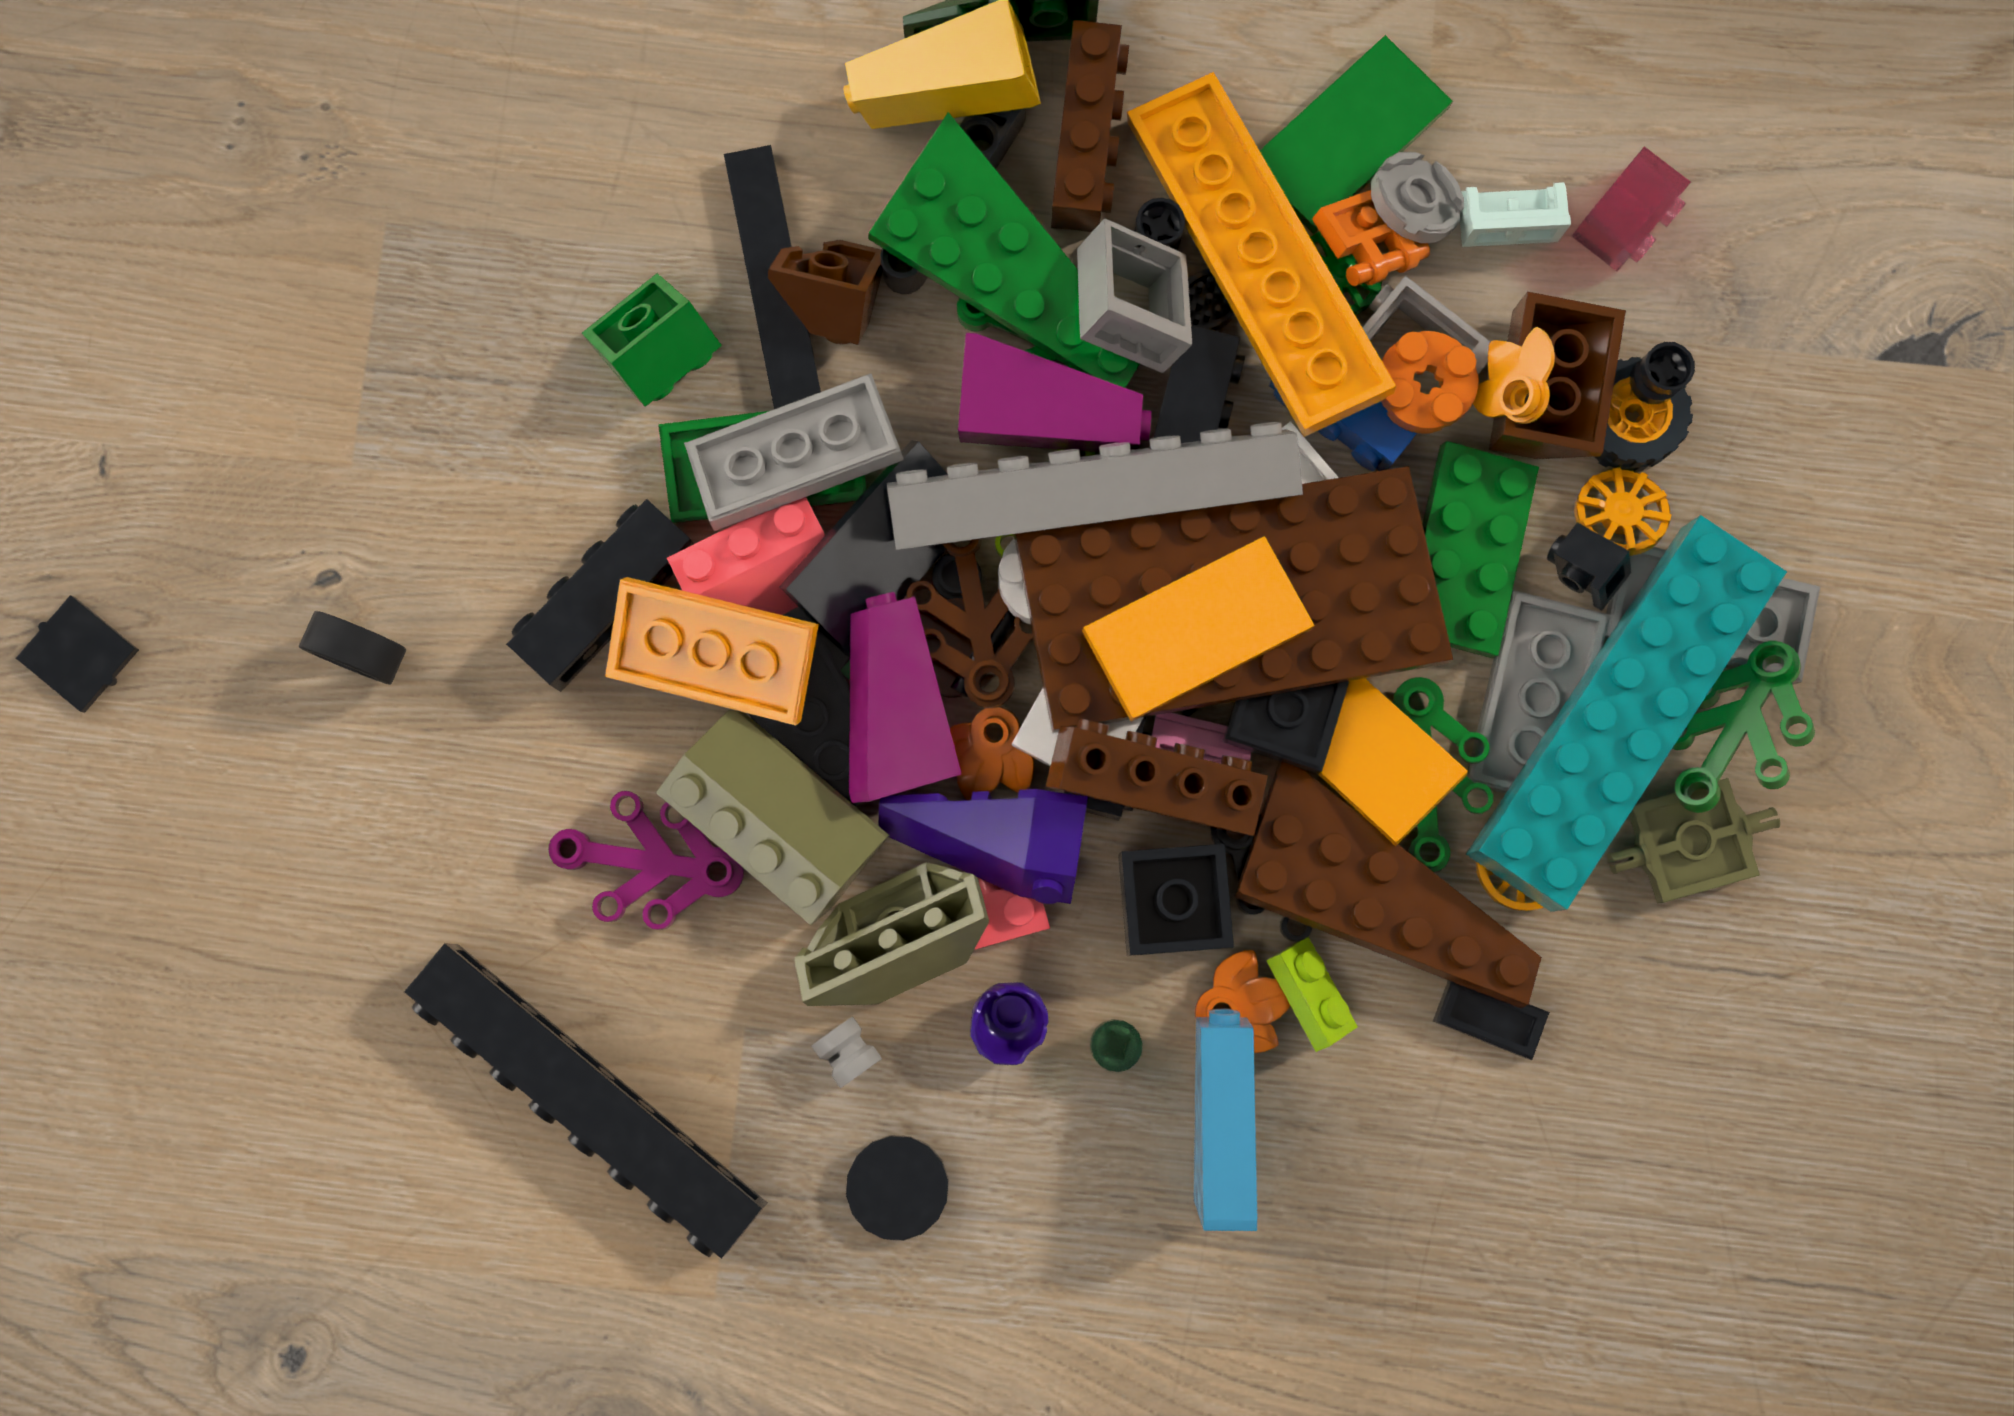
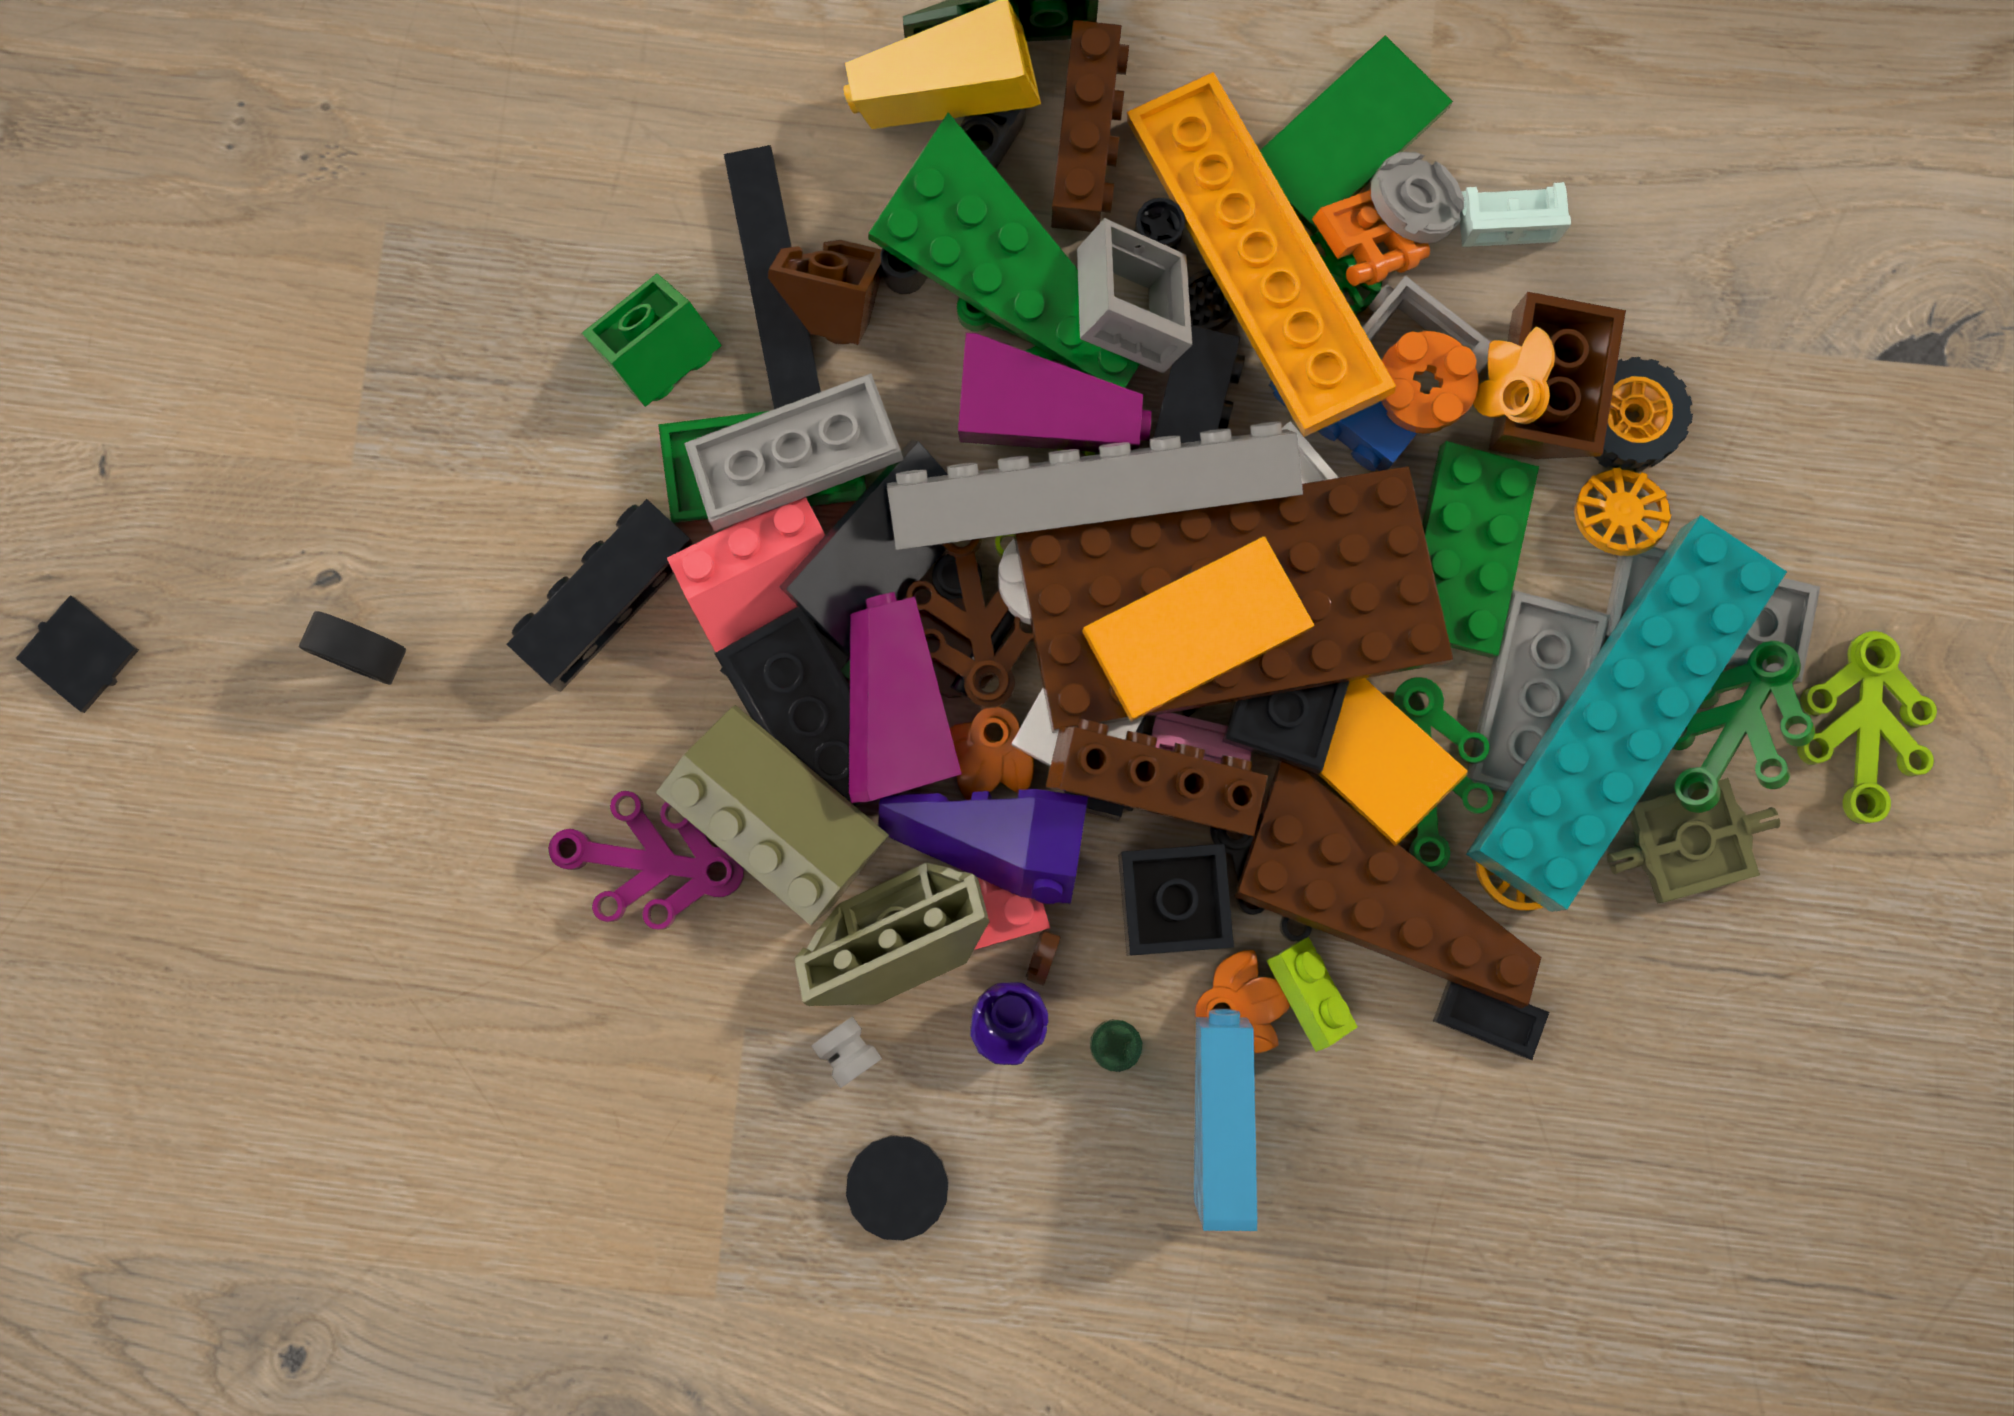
black brick [404,943,768,1259] -> none
light orange tile [605,577,819,726] -> none
black brick [1547,522,1631,611] -> none
clear pink brick [1572,146,1691,271] -> none
black wheel [1630,342,1695,404] -> none
none -> reddish brown tile [1025,931,1061,986]
none -> lime plant [1797,631,1937,824]

